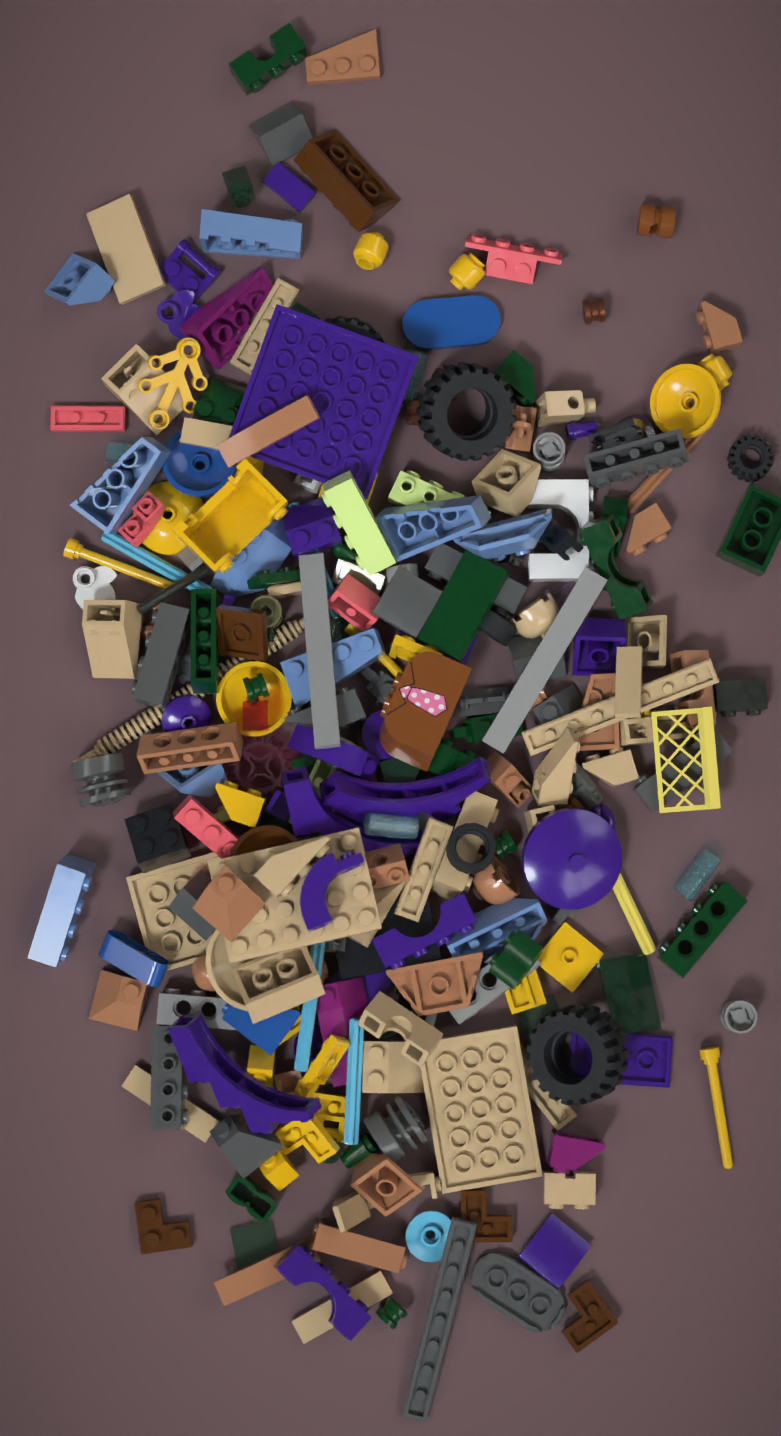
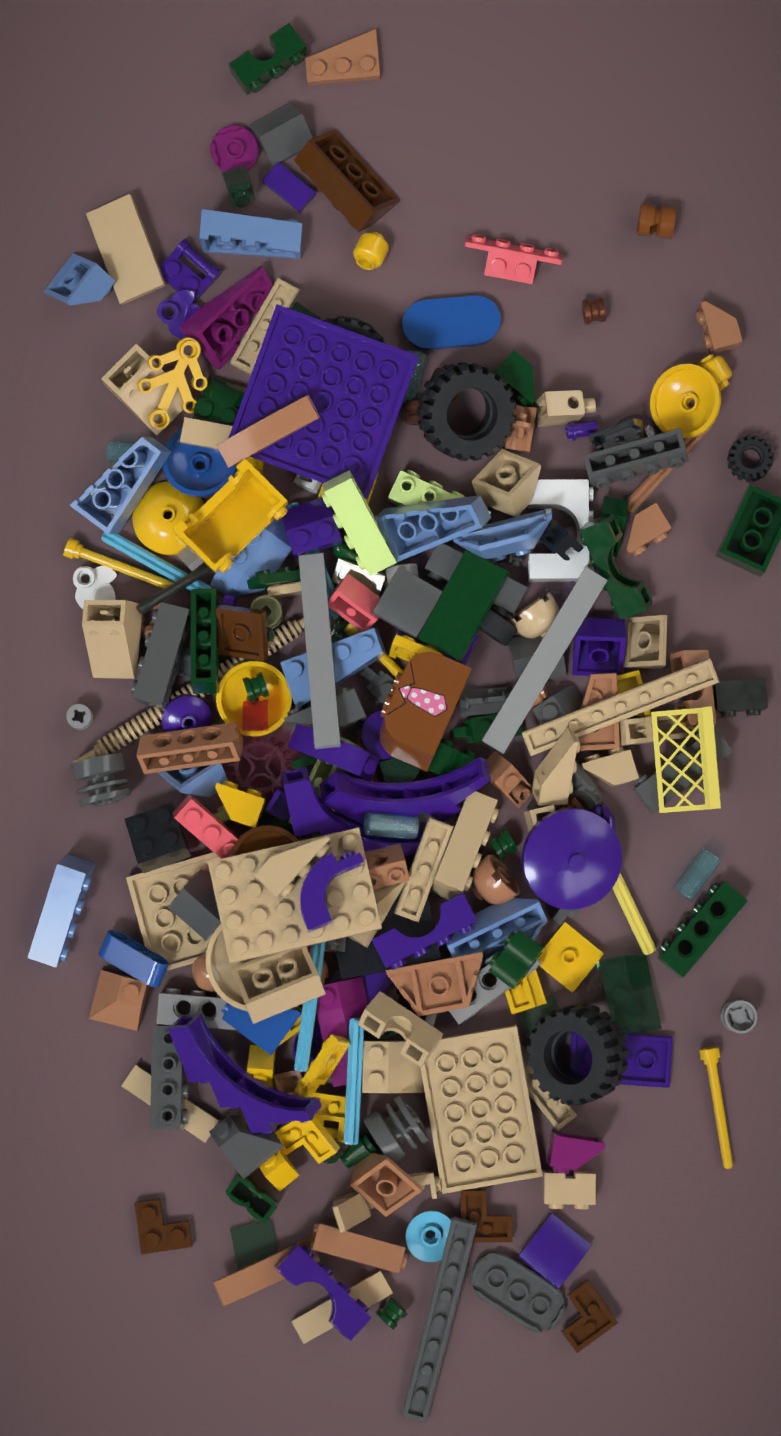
coral tile [50,406,126,432] -> none
coral slope [117,491,166,548] -> none
nougat slope [193,867,266,943] -> none
black tyre [446,823,496,874] -> none
yellow head [449,253,485,290] -> none
light grey wheel [533,432,565,472] -> none
tan tile [615,646,643,718] -> none
none -> light grey wheel [66,704,94,730]
none -> magenta tile [210,125,259,175]

